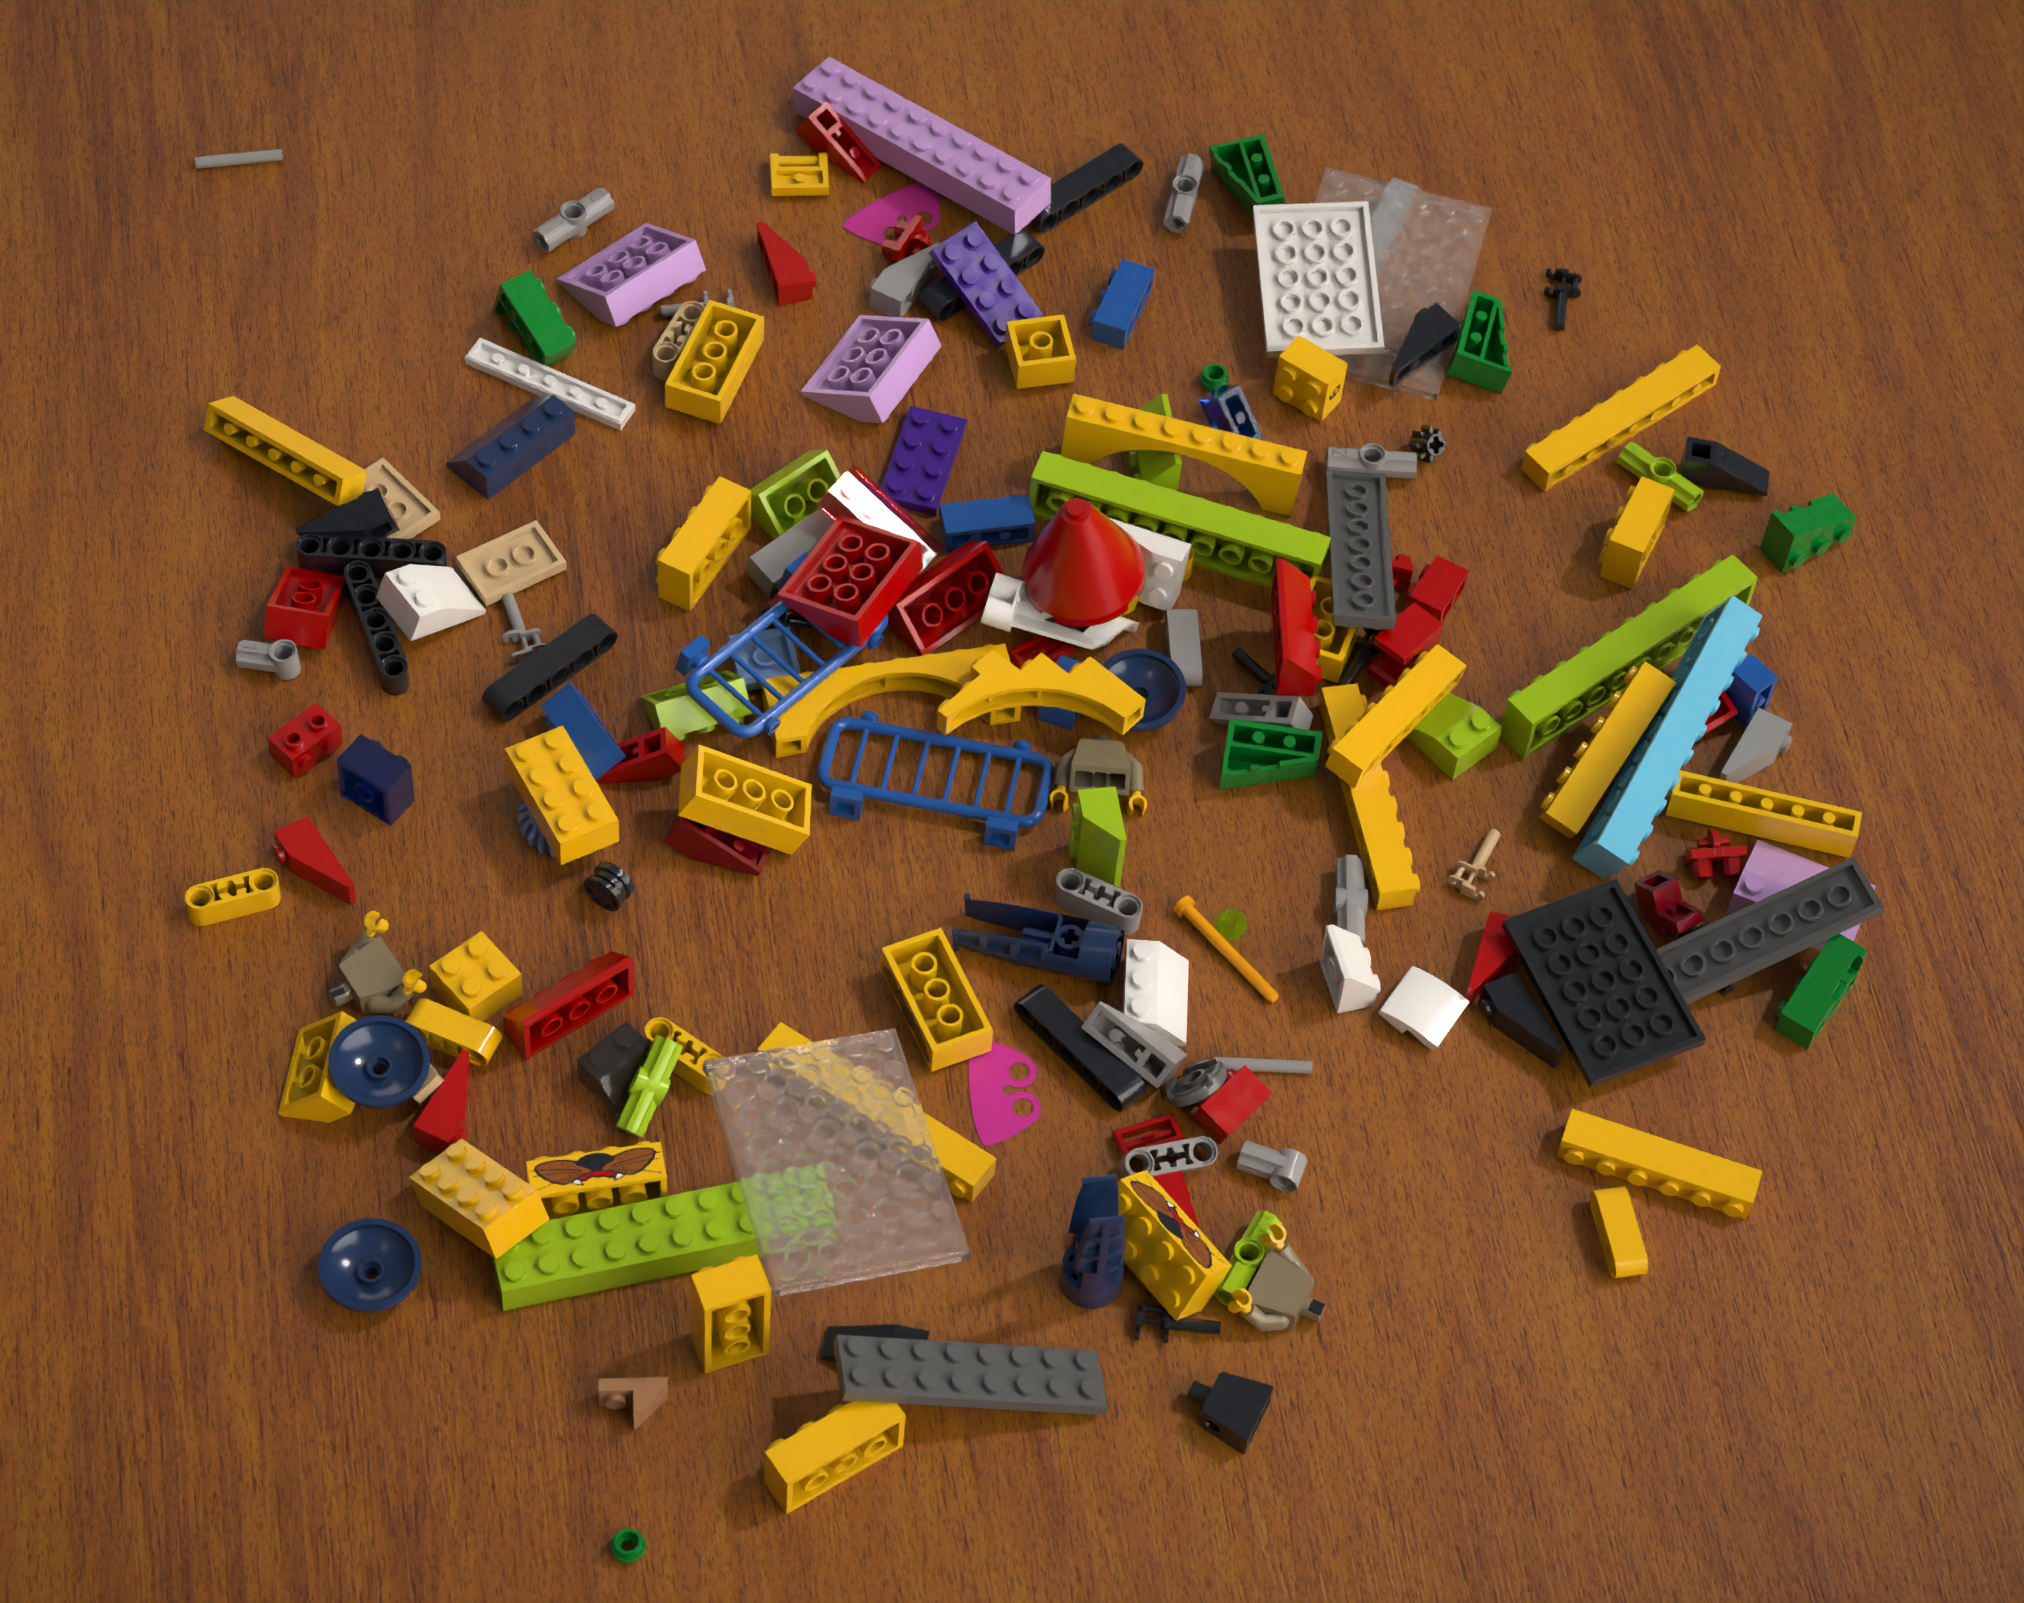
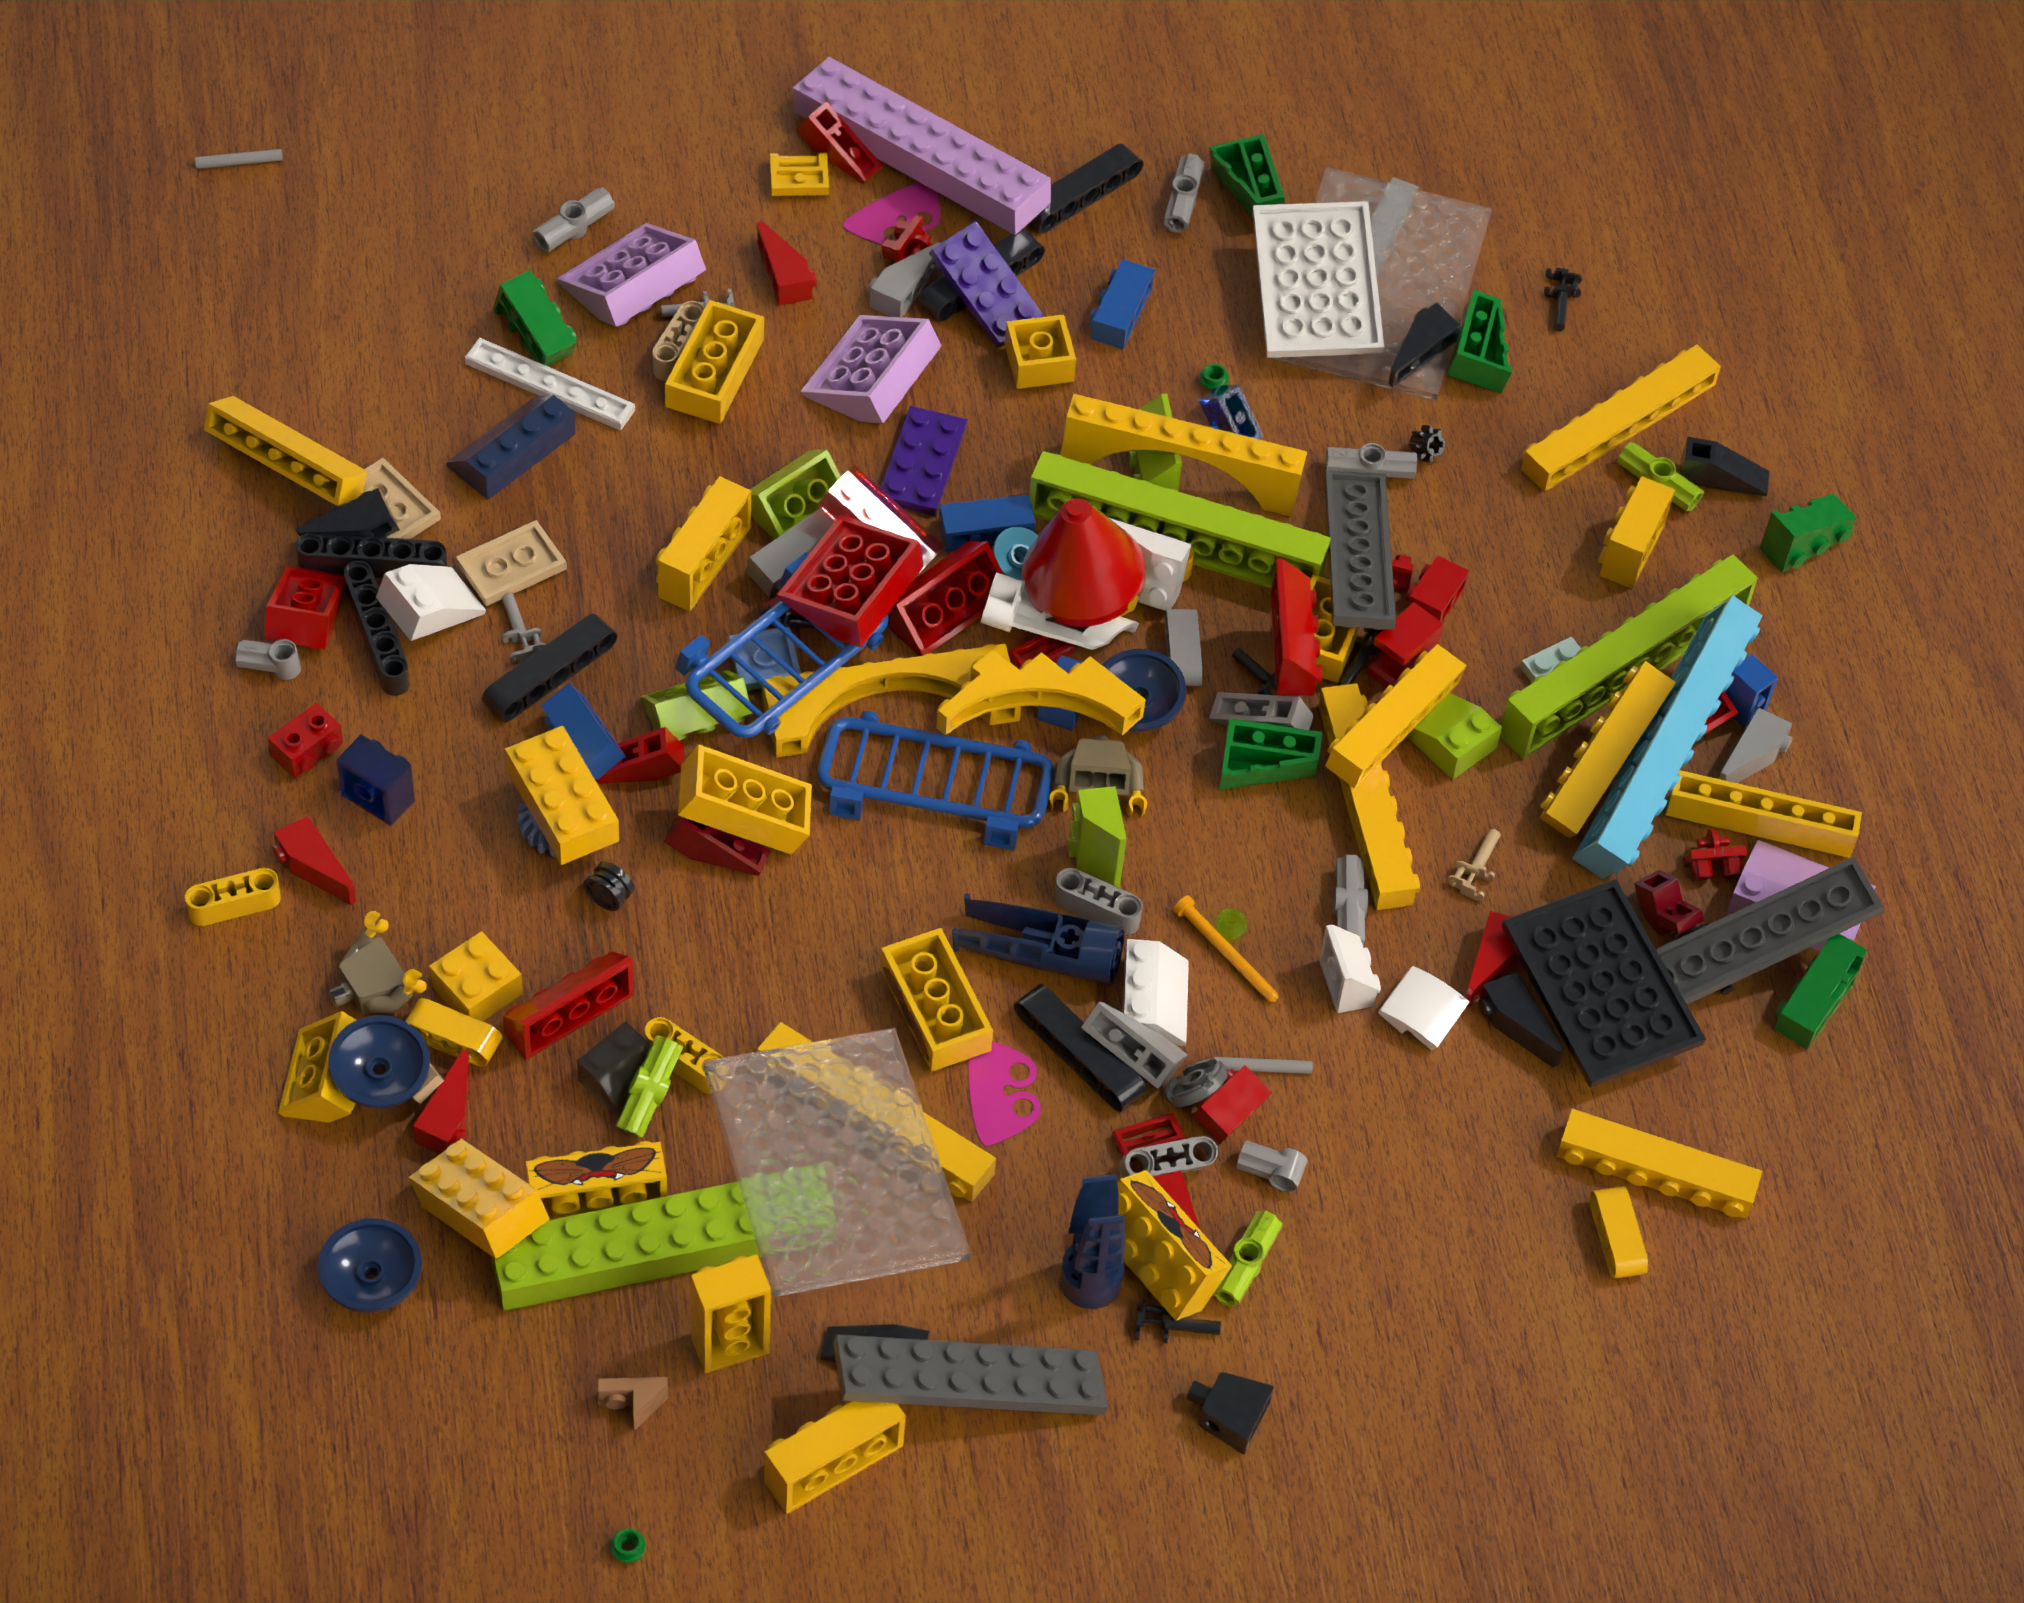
dark tan torso [1228,1224,1326,1332] -> none
yellow brick [1273,335,1348,422] -> none
none -> medium azure dish [993,527,1038,581]
none -> light aqua plate [1520,637,1581,682]

